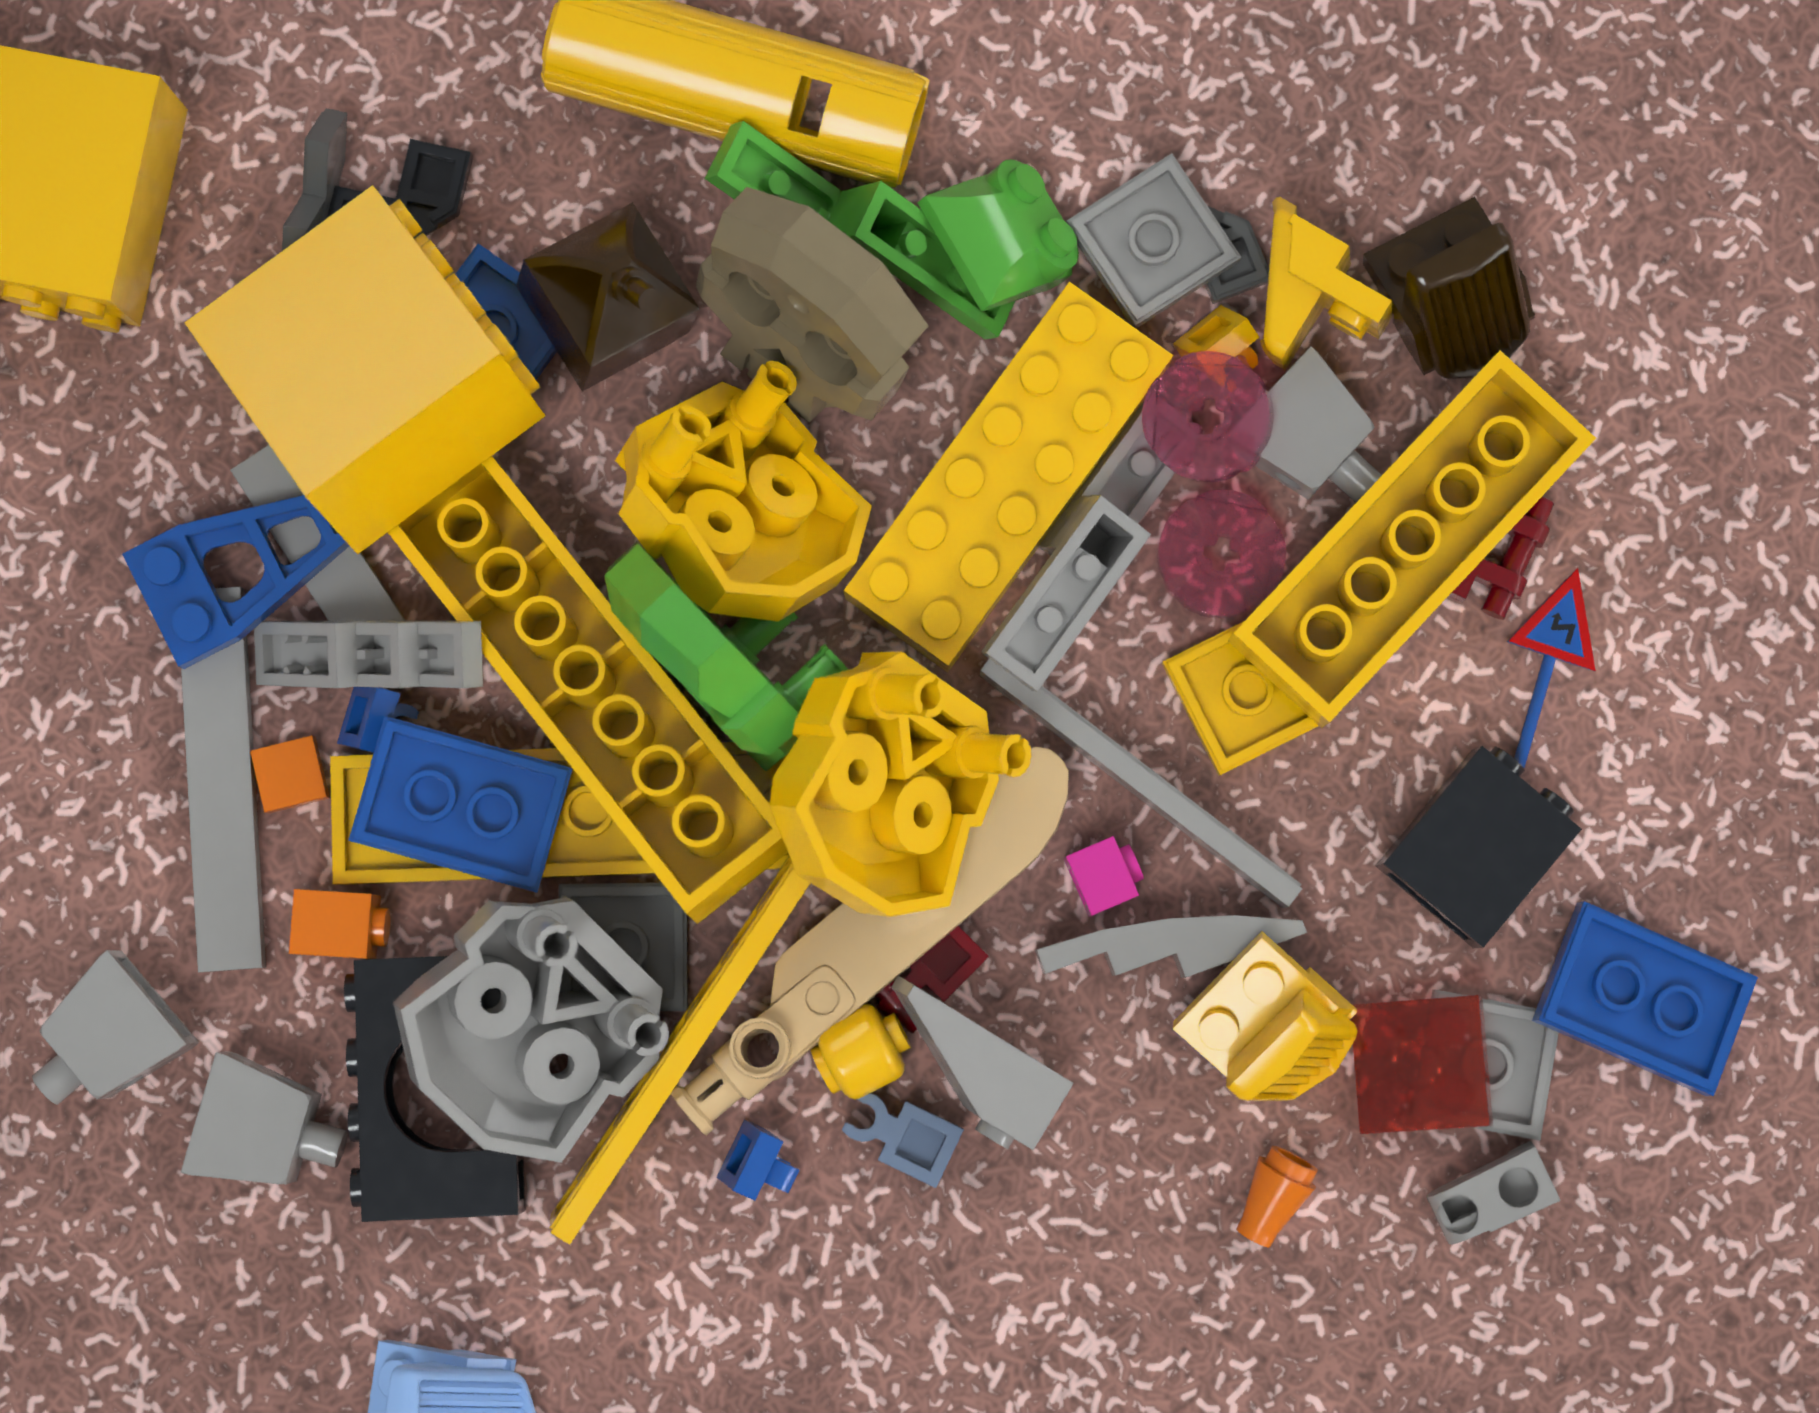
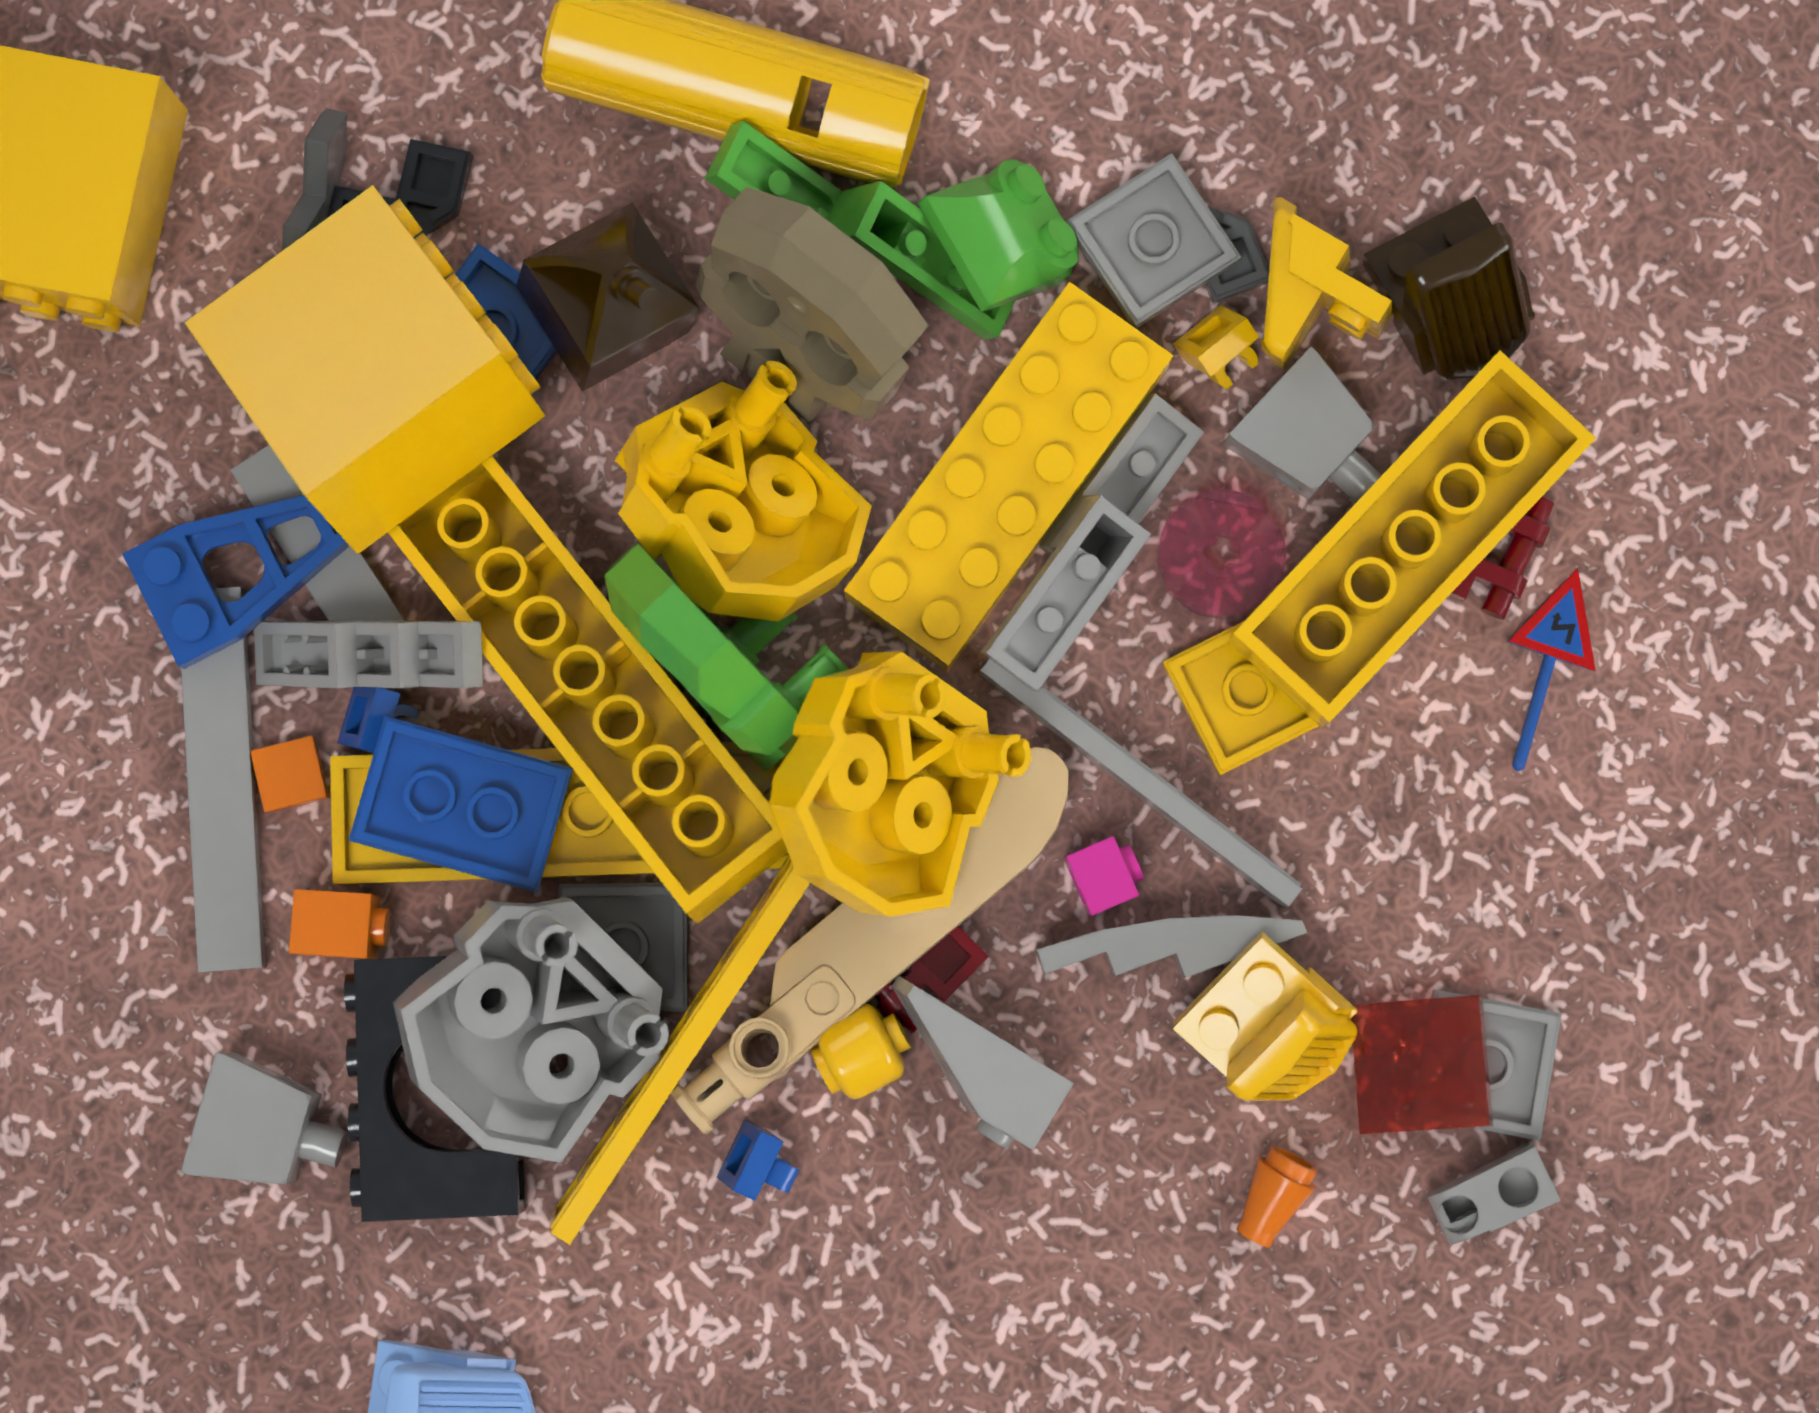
light grey torso [32,950,199,1105] -> none
sand blue plate [842,1093,964,1188] -> none
clear pink plate [1142,351,1274,482] -> none
black brick [1375,746,1582,949] -> none
blue tile [1532,901,1758,1096] -> none

